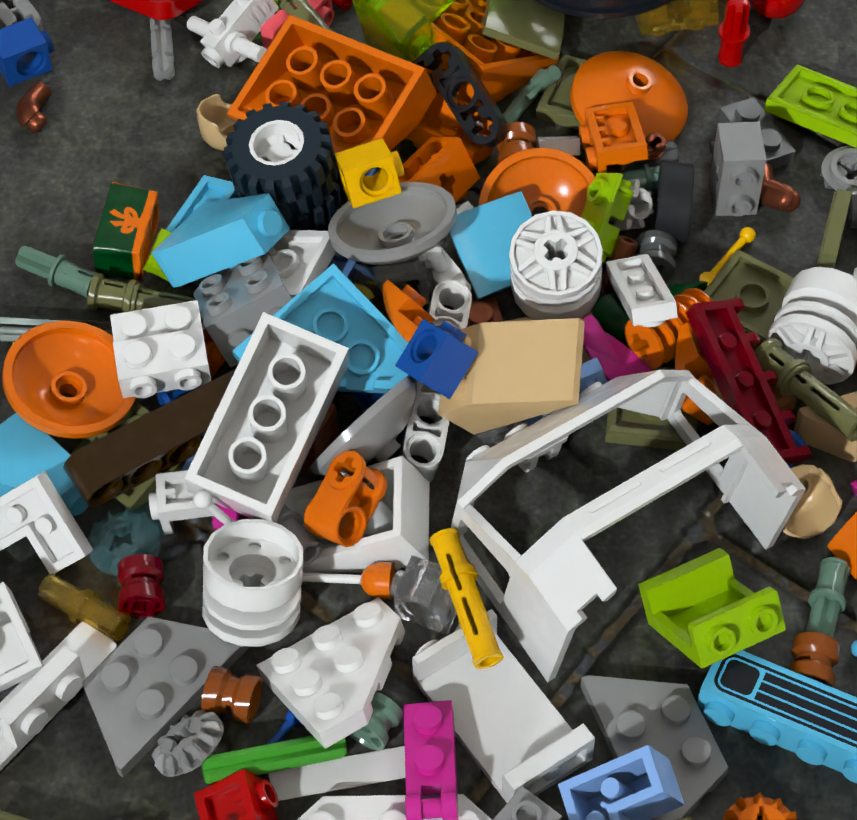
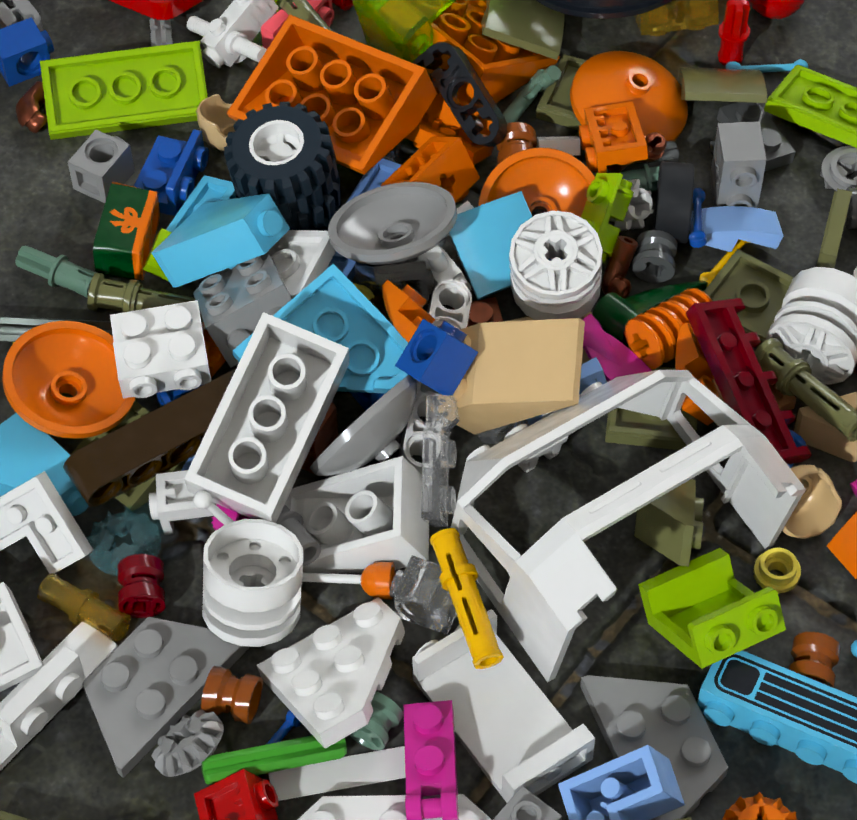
orange piece [304,451,387,547] -> none
yellow brick [334,138,405,209] -> none
white plate [606,254,678,327] -> none
copper arm [759,163,801,212] -> none
sand green axle [806,557,851,637] -> none
none -> lime tile [40,41,208,140]
none -> light grey brick [68,130,135,203]
none -> blue bracket [133,129,209,216]
none -> clear hinge [421,395,459,527]
none -> olive slope [634,479,704,567]
none -> olive slope [678,67,767,103]
none -> blue hinge [689,188,707,248]
none -> light blue slope [690,206,784,252]
none -> medium azure hinge [726,59,808,73]
none -> light yellow plate [753,547,801,593]

